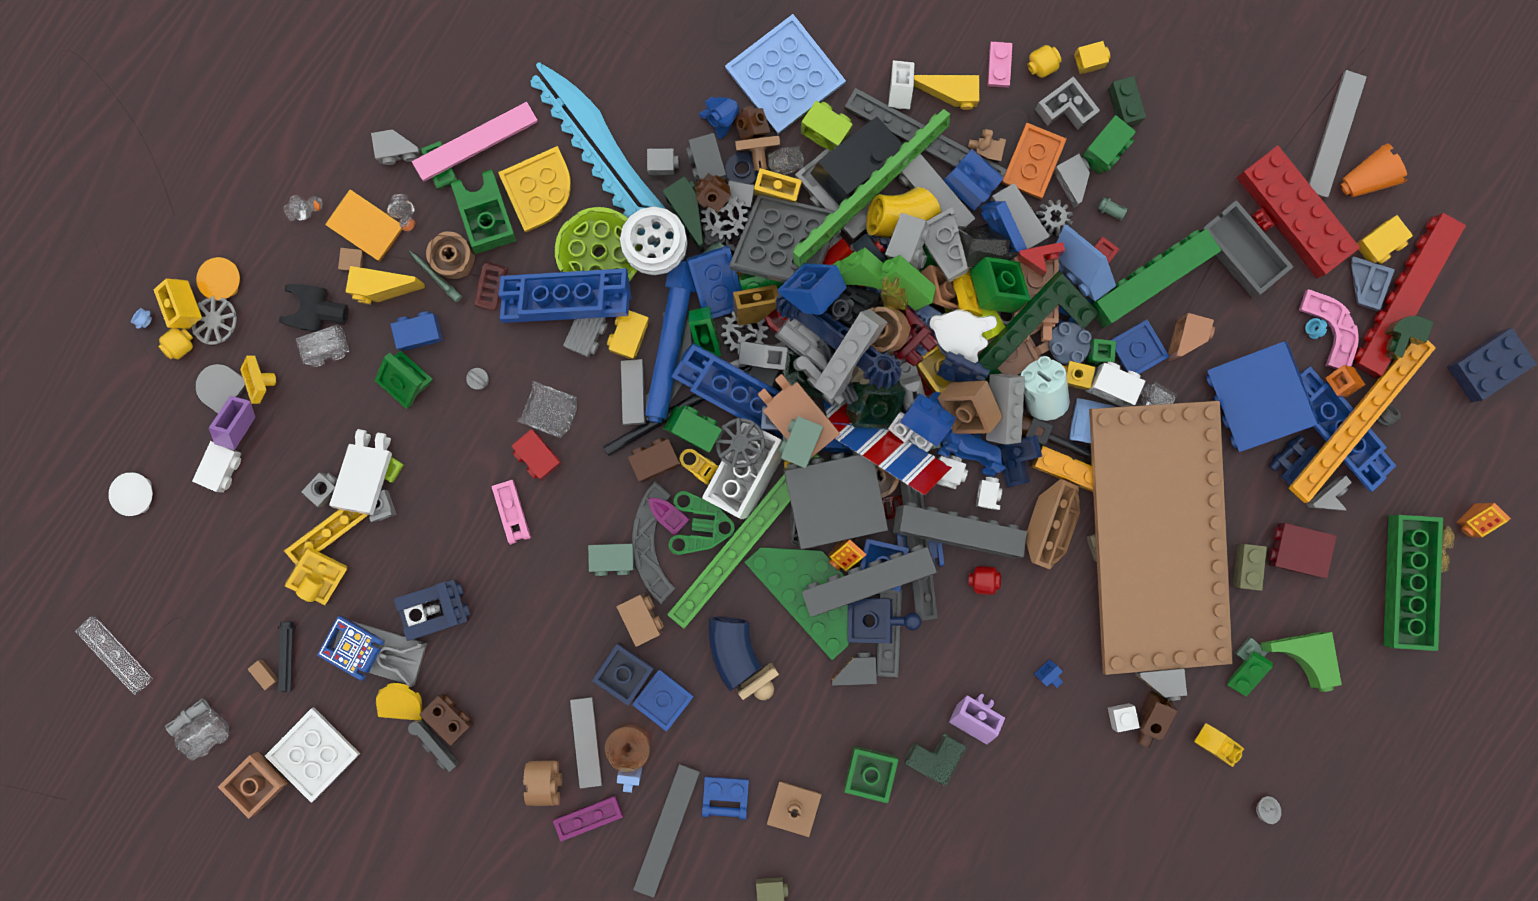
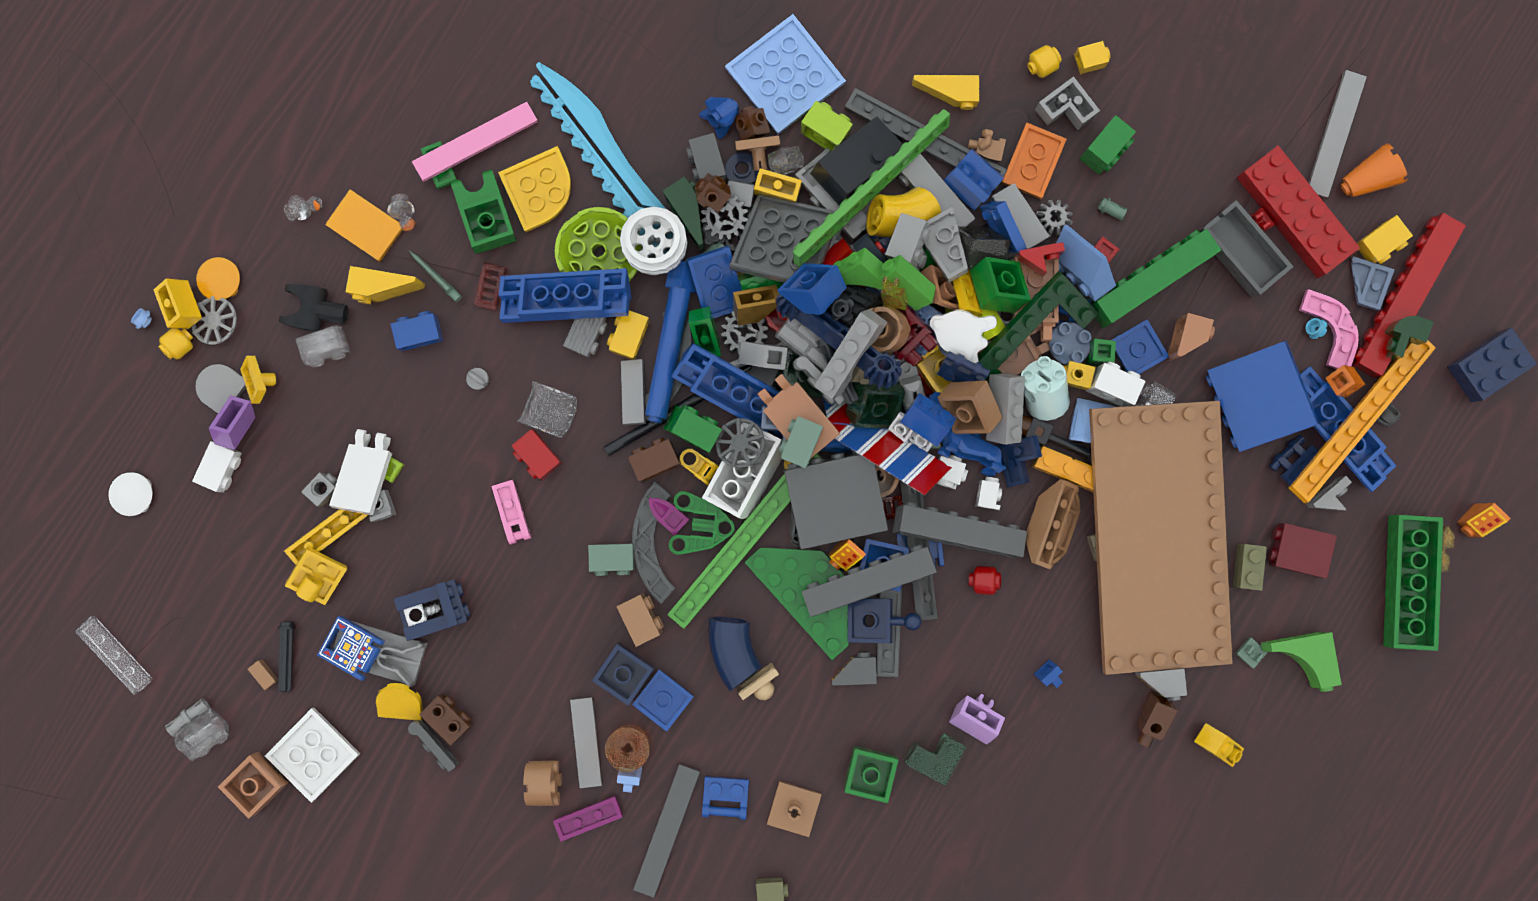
medium nougat tile [338,248,364,271] -> none
light grey slope [371,129,423,165] -> none
green bracket [374,351,433,409] -> none
medium nougat brick [426,231,475,279] -> none
light grey brick [647,149,679,175] -> none
white arch [888,60,914,109] -> none
bright pink plate [987,42,1012,88] -> none
light grey slope [1053,154,1090,208] -> none
dark green brick [1108,76,1146,127] -> none
white brick [1108,703,1140,732] -> none
green plate [1227,651,1273,697] -> none
light grey hat [1256,796,1281,824] -> none

